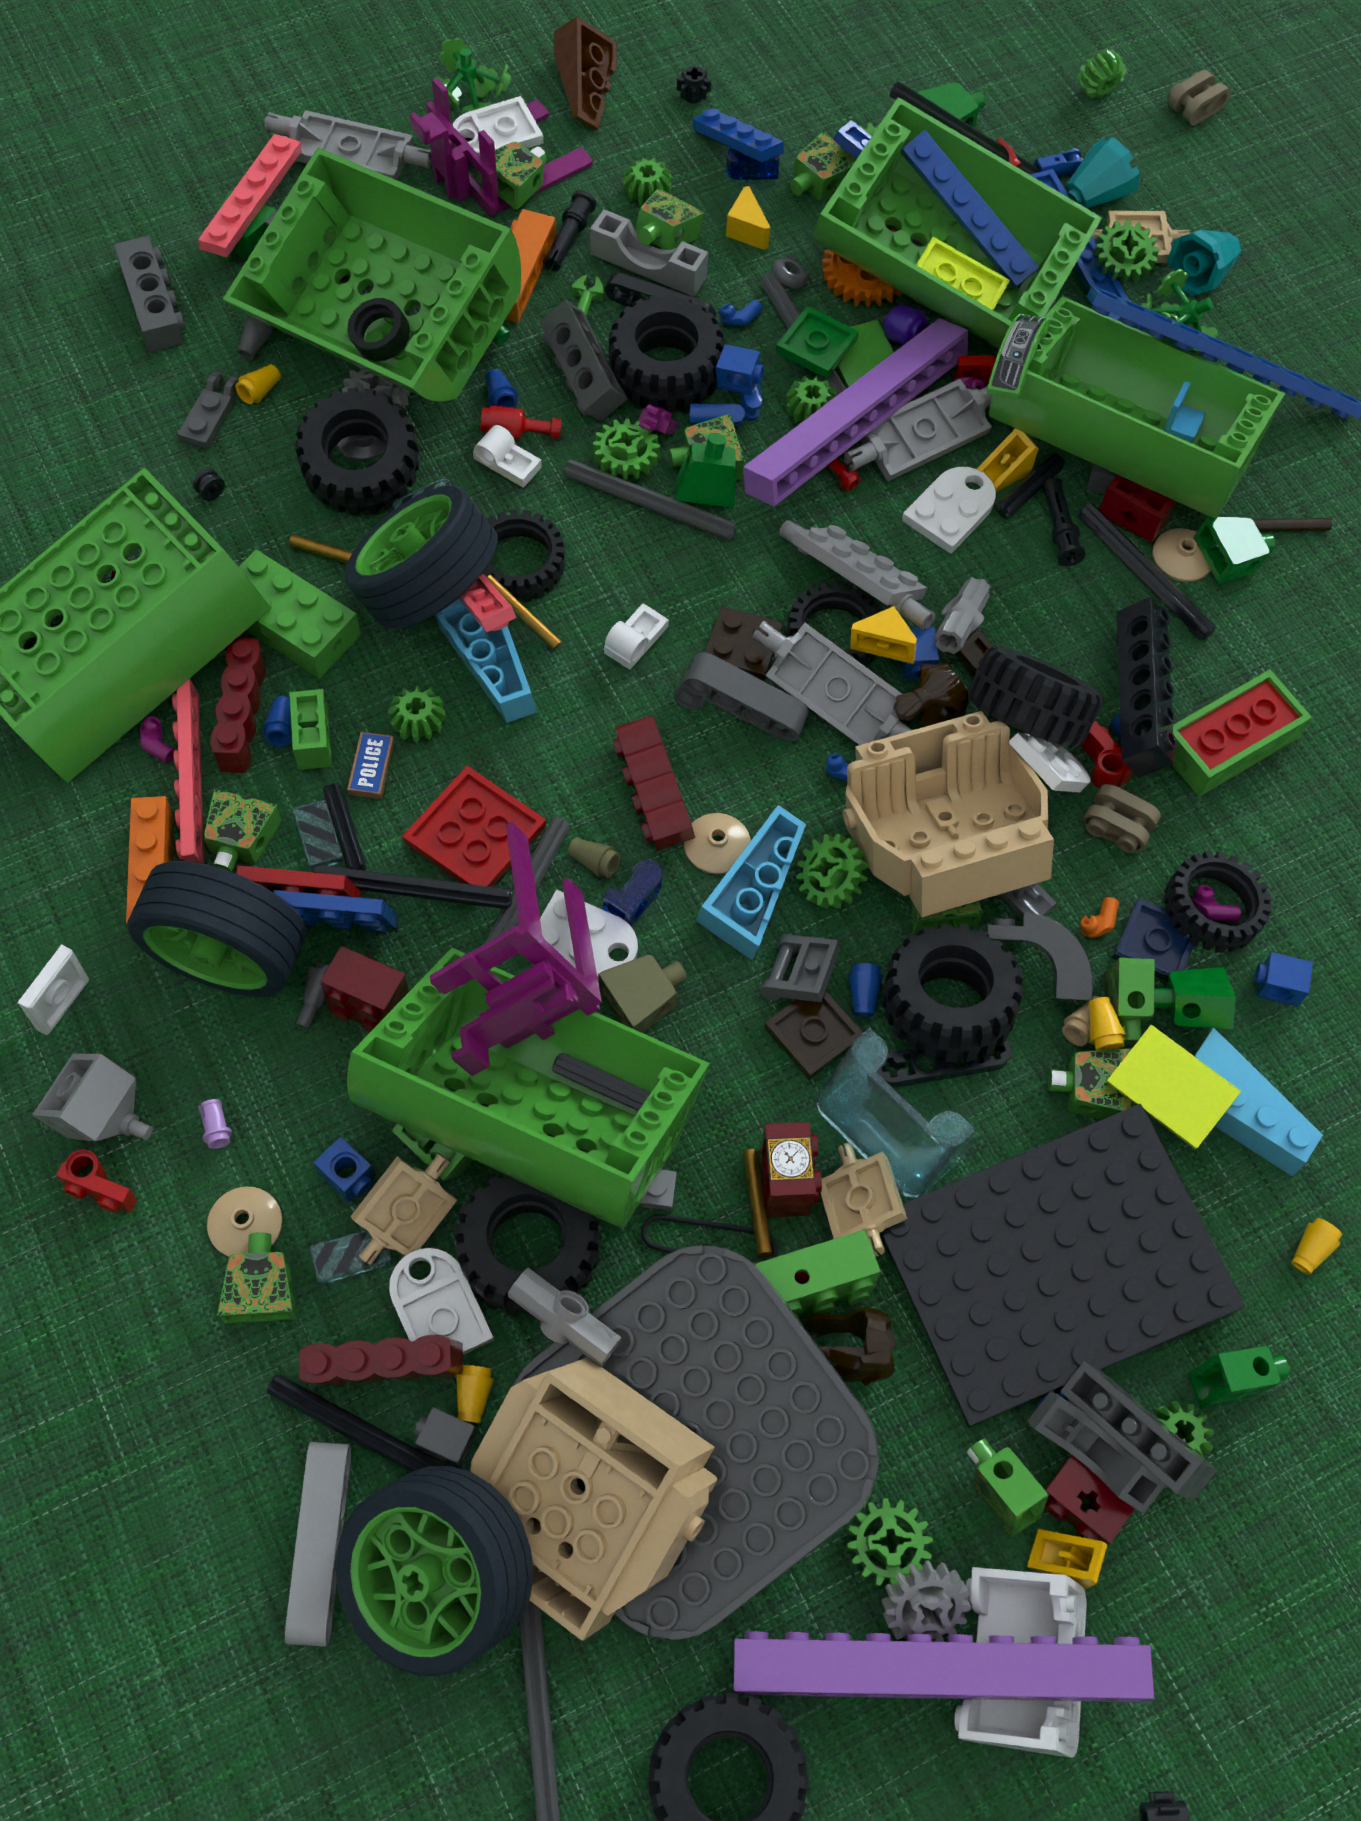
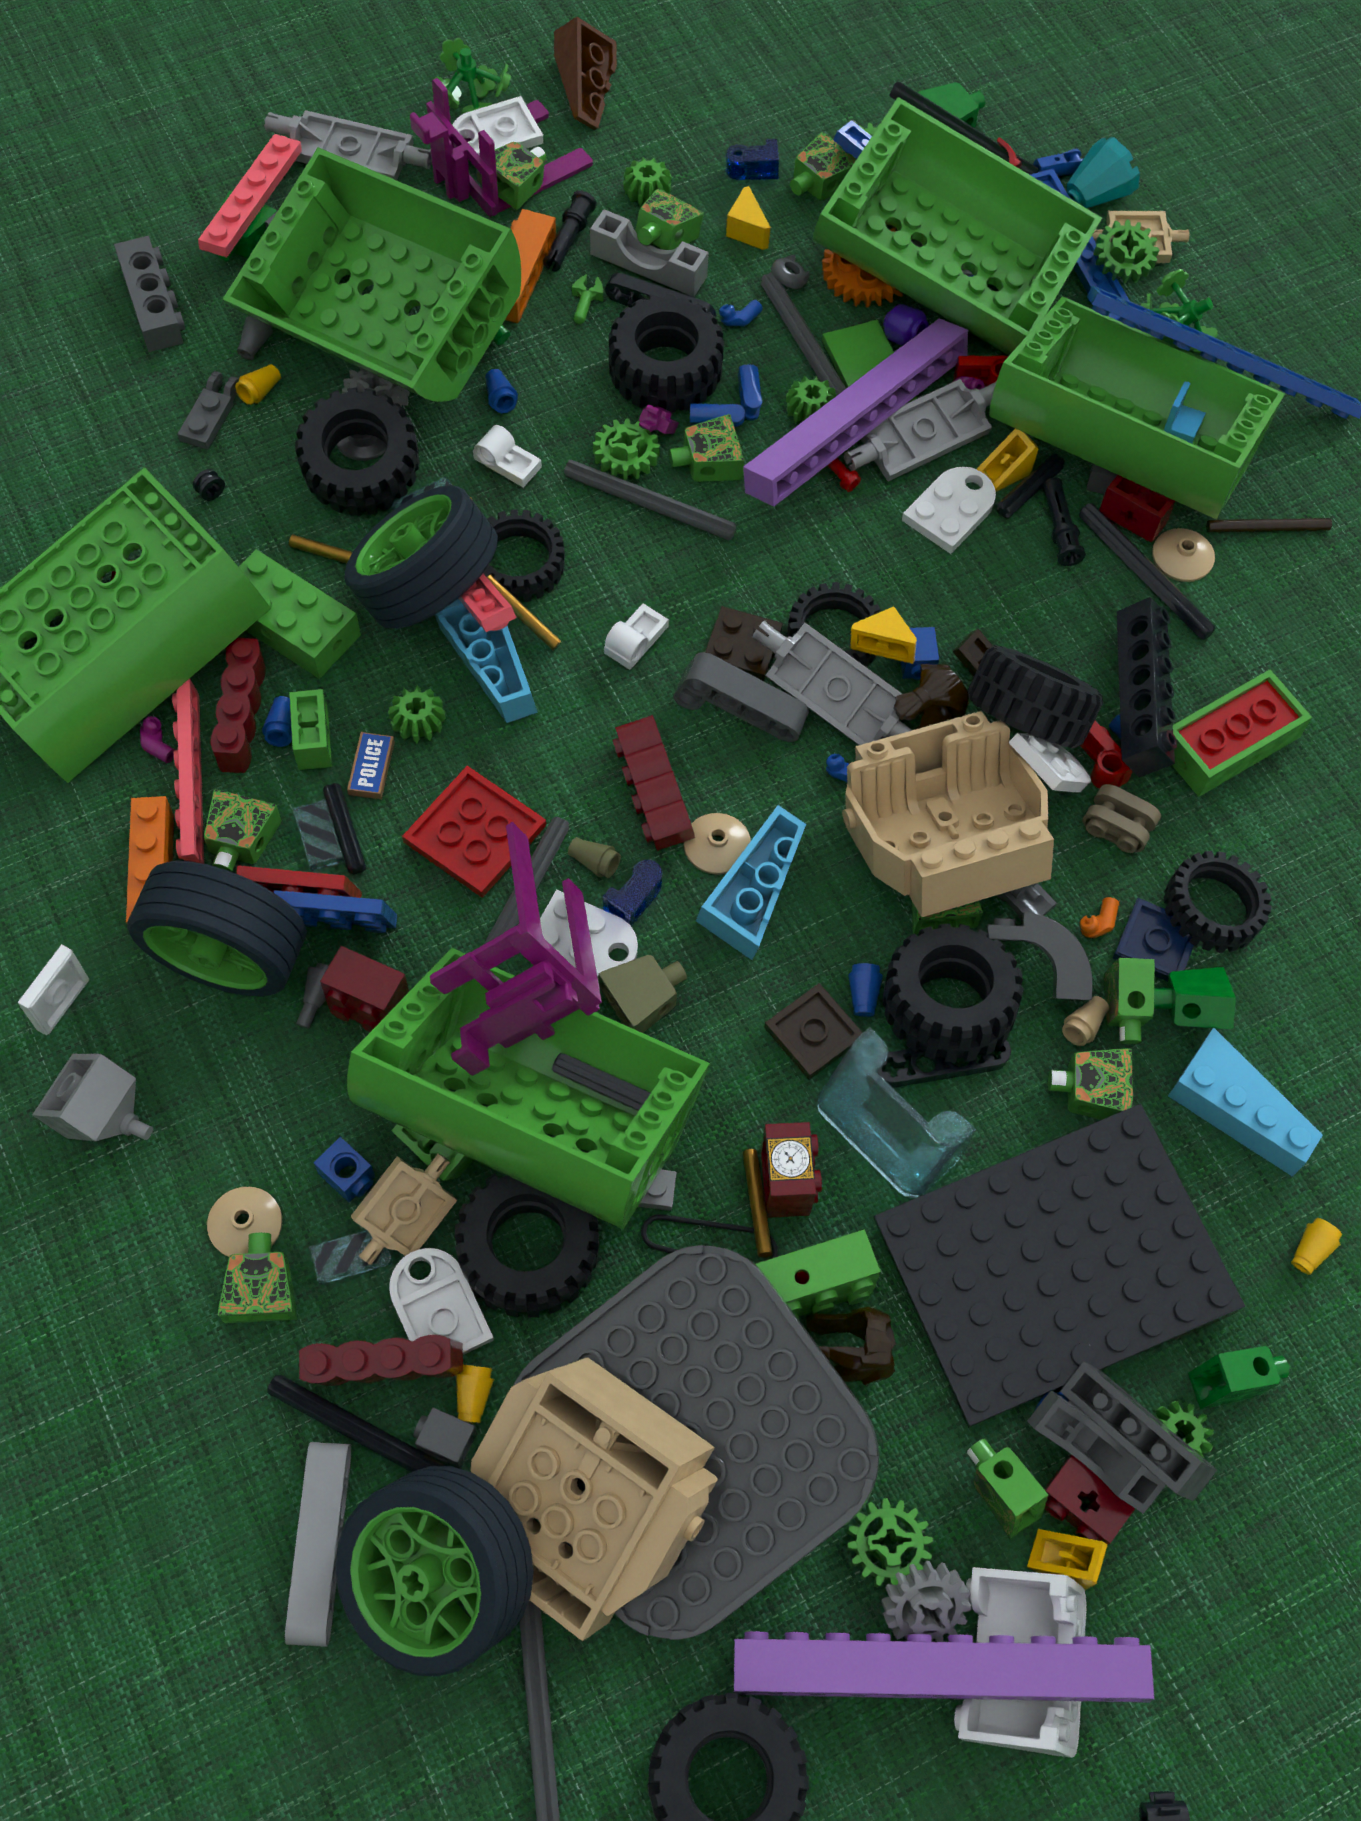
red plate [55,1150,137,1213] -> none
lavender pin [198,1099,232,1149] -> none
black axle [312,865,513,909] -> none
black tyre [347,298,410,361] -> none
red piece [480,405,562,440] -> none
light grey piece [508,1268,622,1367] -> none
dark grey brick [539,299,628,421] -> none
green torso [675,433,736,508] -> none
black gear [676,66,711,103] -> none
blue plate [692,109,784,162] -> none
blue brick [716,344,764,395] -> none
dark grey plate [760,934,840,1002] -> none
green plate [776,306,859,379] -> none
light grey plate [779,520,935,630] -> none
bright green gear [796,834,869,909] -> none
tan plate [820,1143,907,1257] -> none
blue plate [901,130,1039,290] -> none
neon yellow tile [916,237,1010,310] -> none
light grey piece [935,577,990,654] -> none
slope [987,314,1051,399] -> none
bright green gear [1077,49,1127,99] -> none
yellow cone [1088,997,1126,1051] -> none
neon yellow tile [1106,1025,1241,1150] -> none
dark tan brick [1167,70,1231,125] -> none
teal cone [1167,230,1242,296] -> none
magenta arm [1192,885,1241,923] -> none
green torso [1193,517,1275,584] -> none
blue brick [1254,952,1313,1007] -> none

